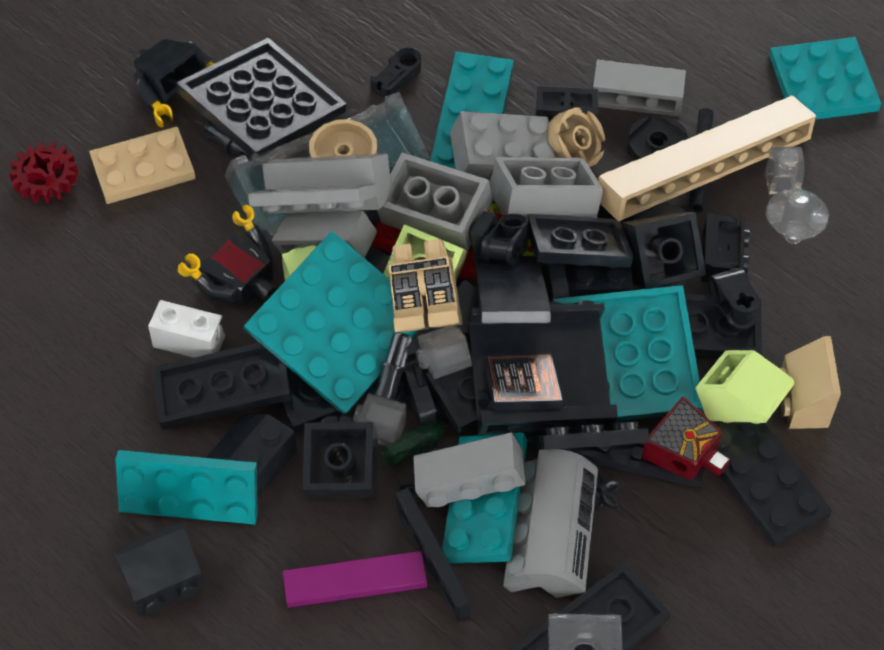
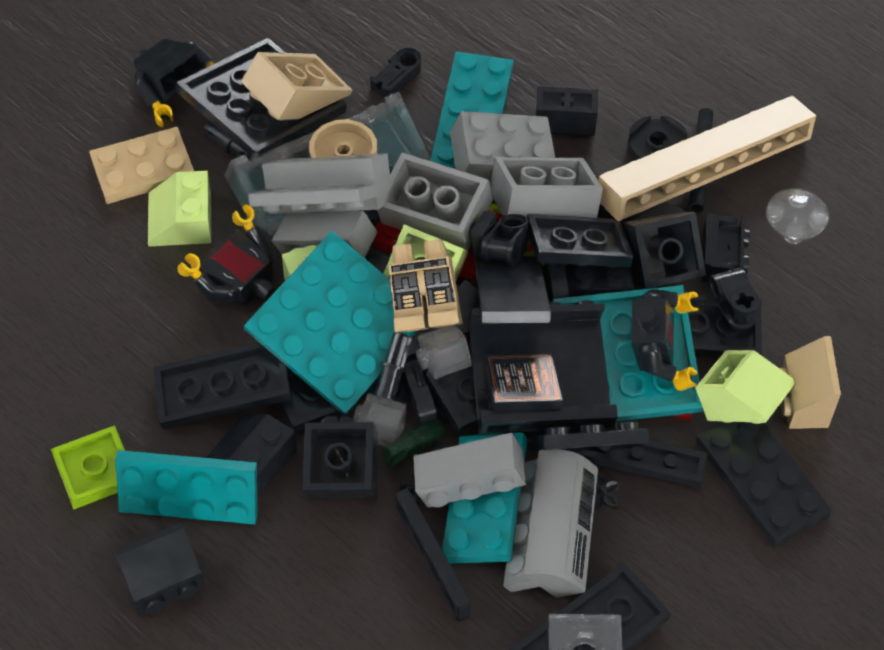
dark red gear [9,142,79,204] -> none
white hinge [148,300,225,358] -> none
magenta tile [283,551,427,608] -> none
tan cylinder [546,107,605,167] -> none
light grey brick [593,60,686,117] -> none
torso [642,396,730,480] -> none
clear brick [765,147,805,194] -> none
teal plate [769,37,881,120] -> none
none -> lime tile [51,425,125,510]
none -> yellowish green slope [148,171,211,246]
none -> tan slope [241,52,353,121]
none -> black torso [631,289,698,391]

